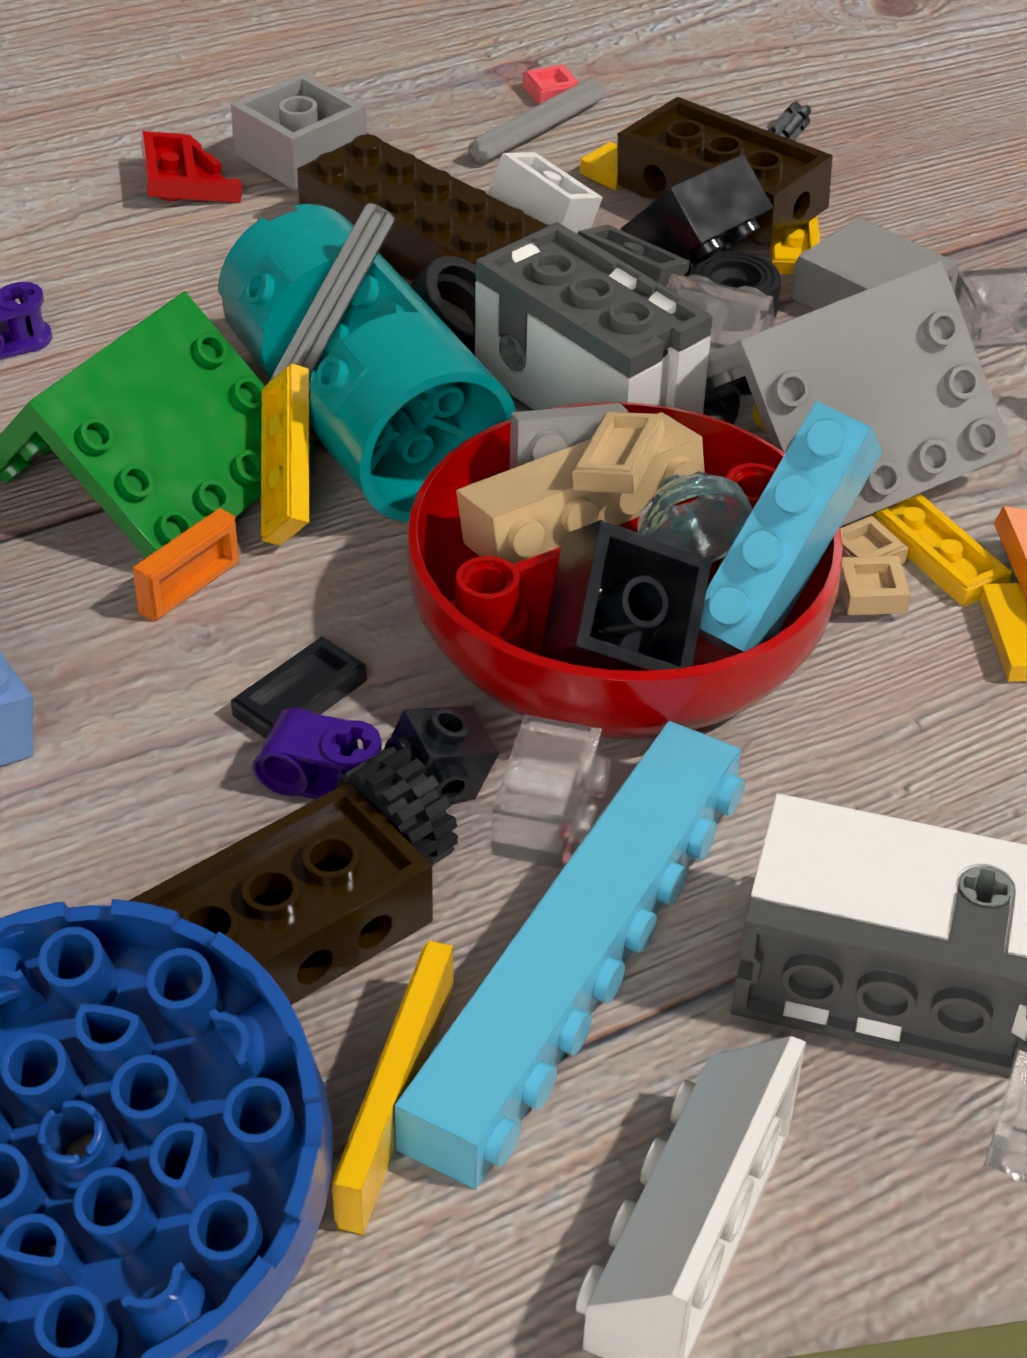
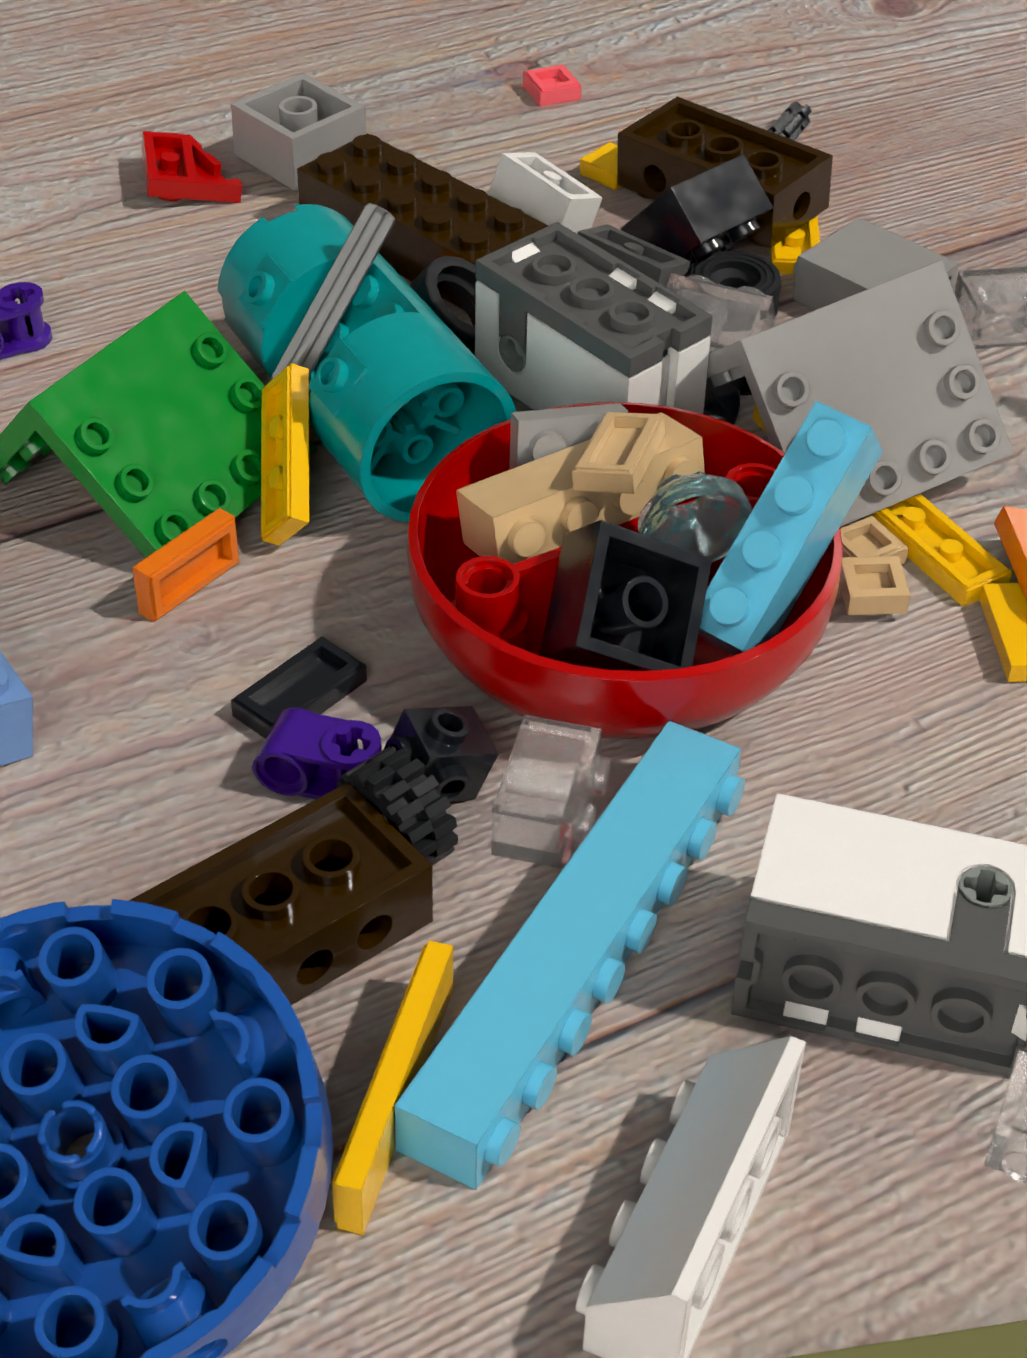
light grey axle [468,77,605,165] -> none

